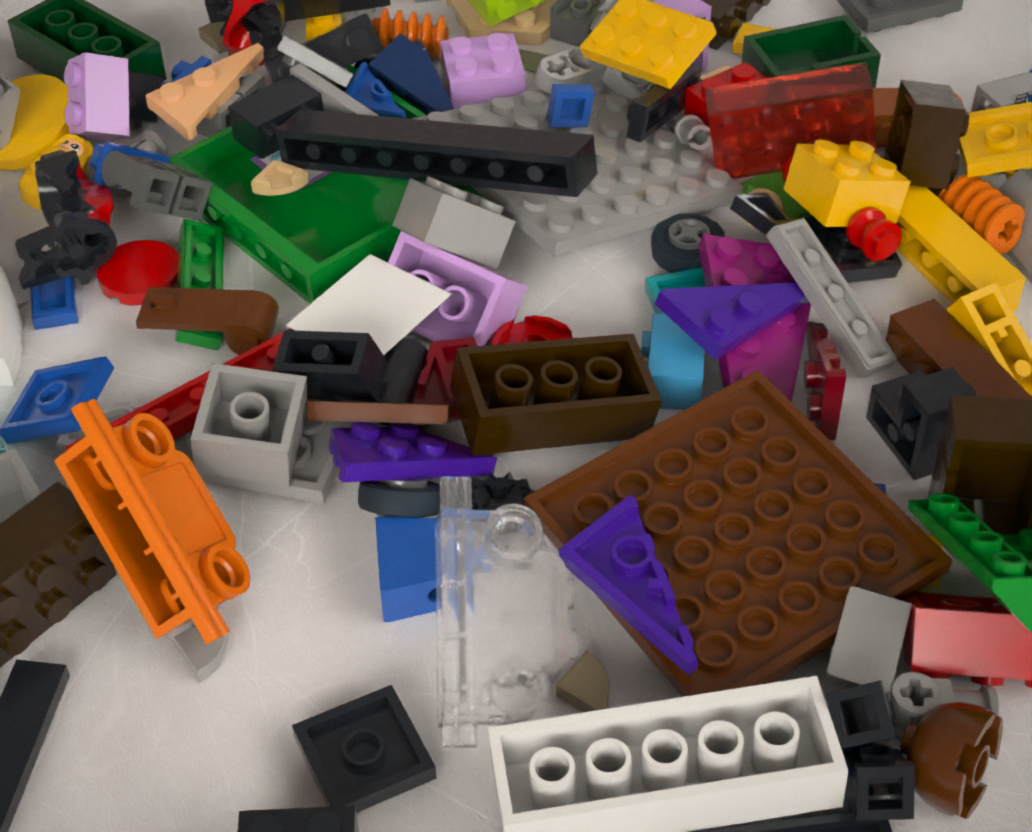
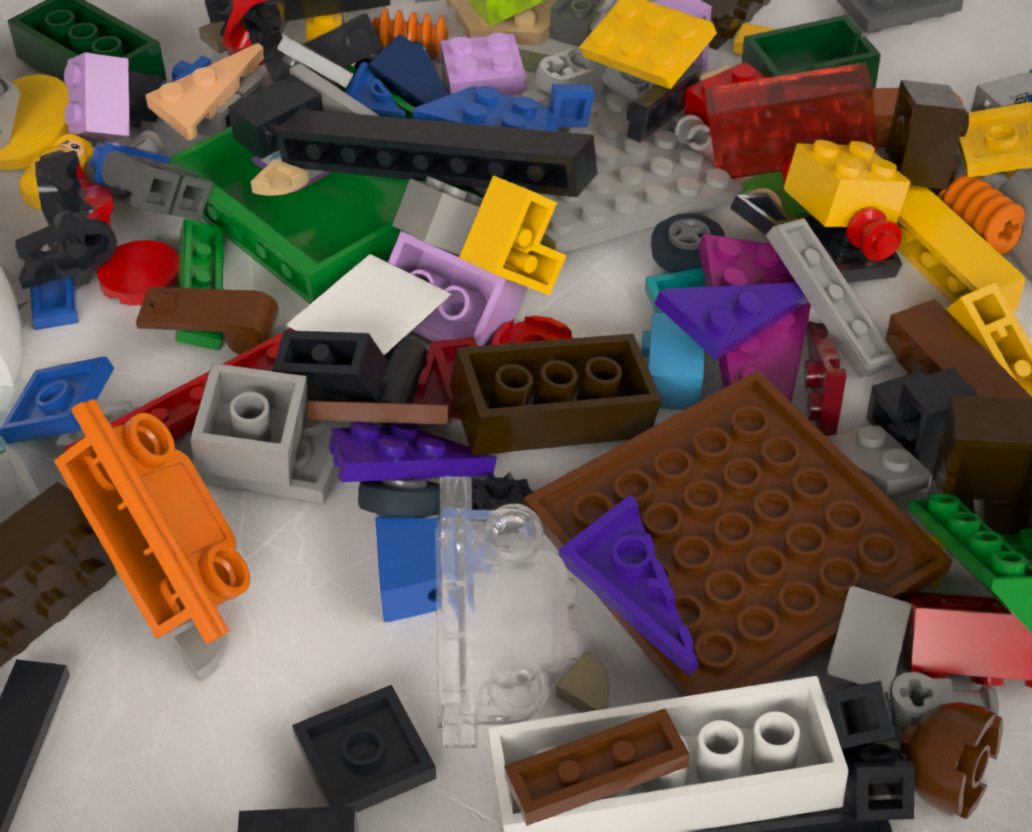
none -> blue wing [413,86,559,132]
none -> yellow brick [459,175,567,296]
none -> reddish brown plate [504,708,689,826]
none -> light grey wing [826,425,930,497]

